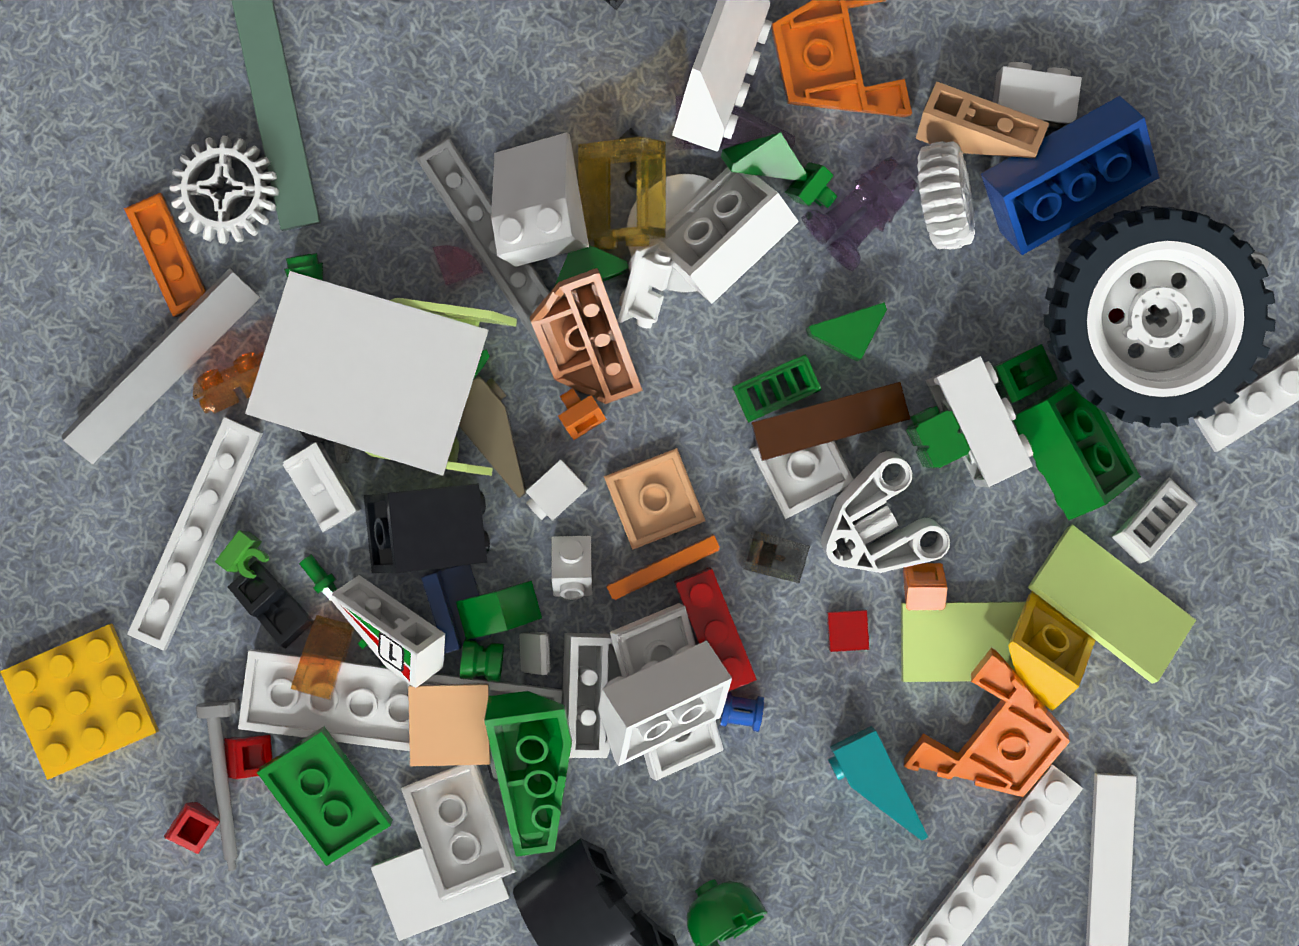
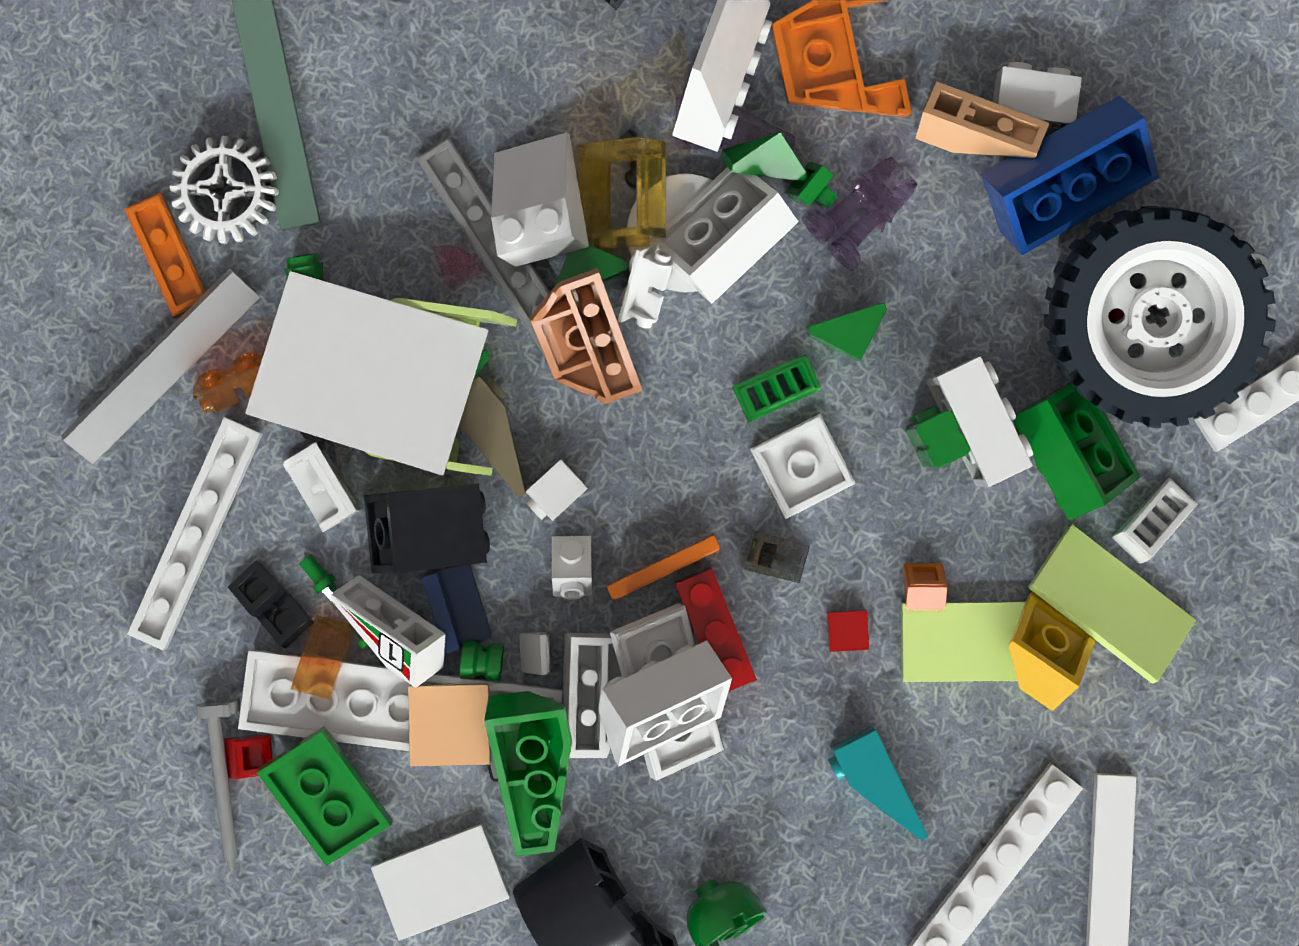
yellow plate [0,623,159,780] -> none
red slope [164,802,220,854] -> none
bright green tile [215,530,269,579] -> none
white tile [401,765,516,901] -> none
green slope [456,580,542,640] -> none
orange tile [558,388,607,440] -> none
light nougat tile [604,448,705,550] -> none
blue bush [720,691,764,732] -> none
reddish brown slope [751,382,911,461] -> none
white connector [821,451,950,573] -> none
orange wing [904,648,1070,797] -> none
white gear [917,141,975,250] -> none
green slope [993,344,1058,403] -> none

